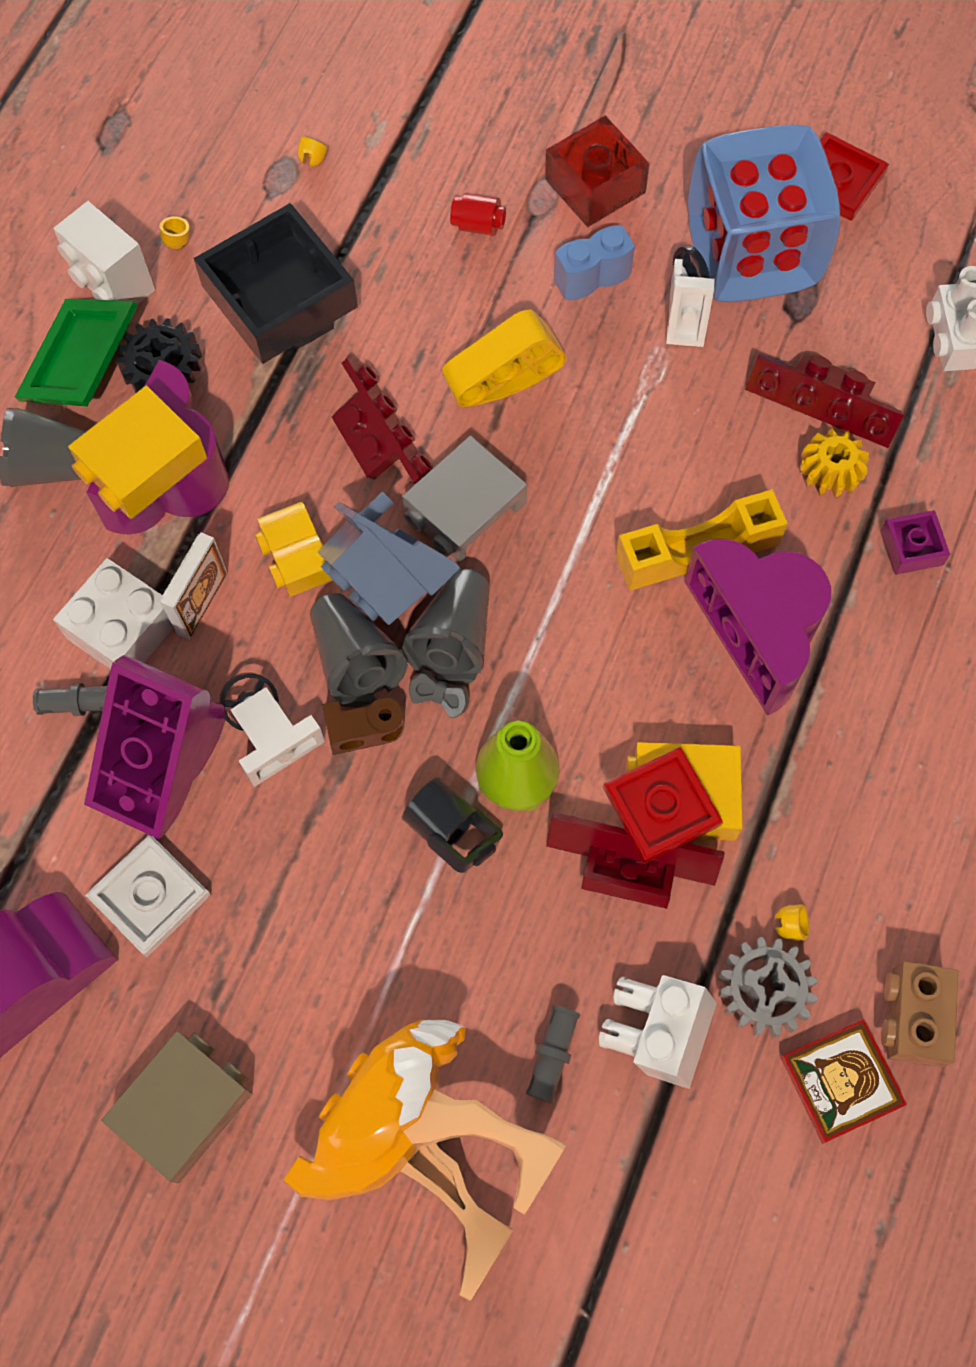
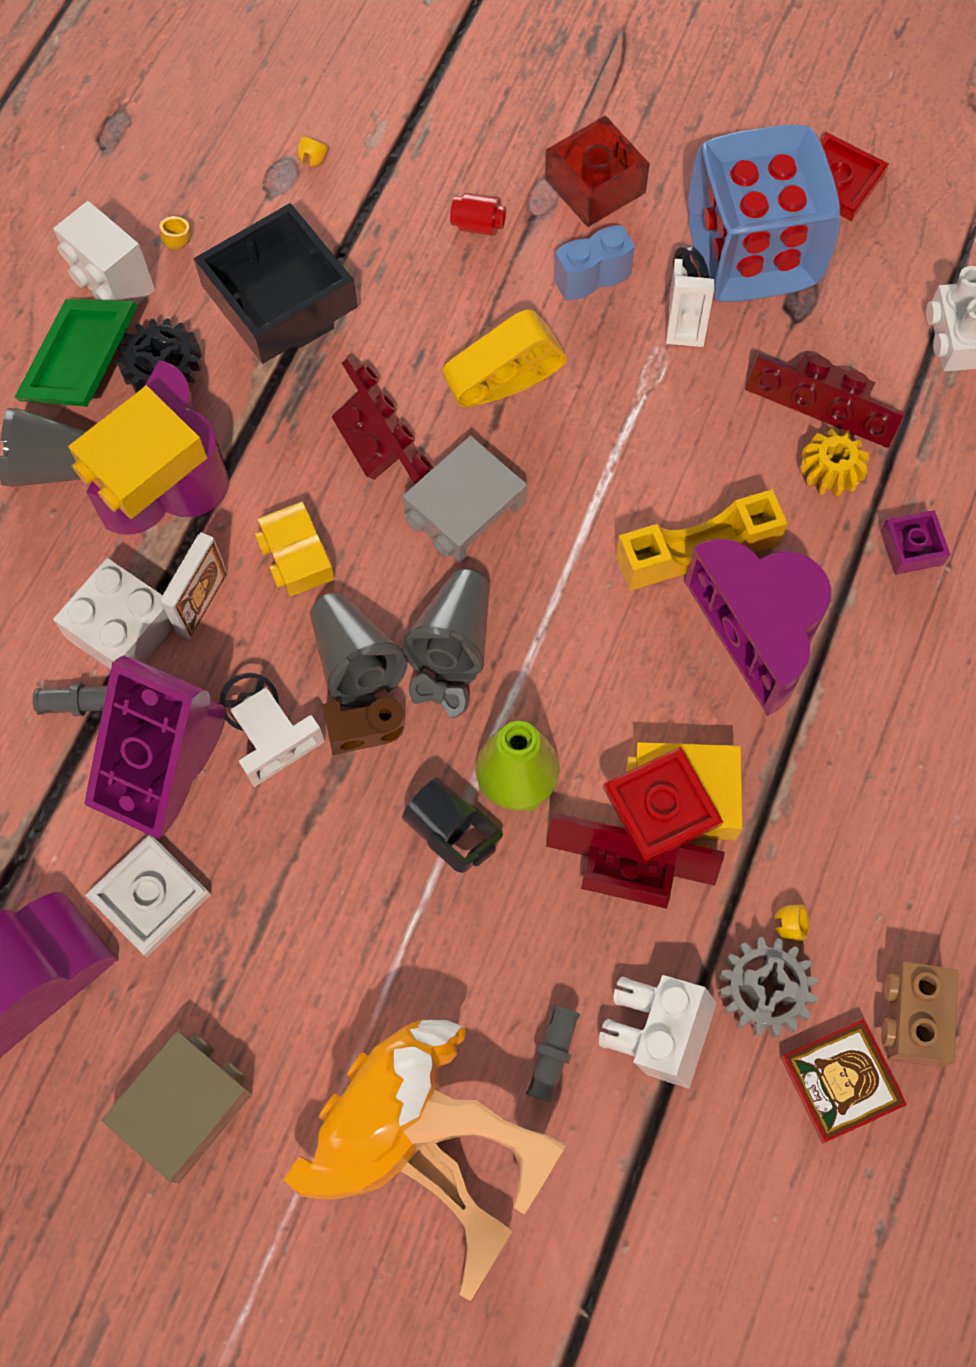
sand blue piece [317,491,460,625] -> none

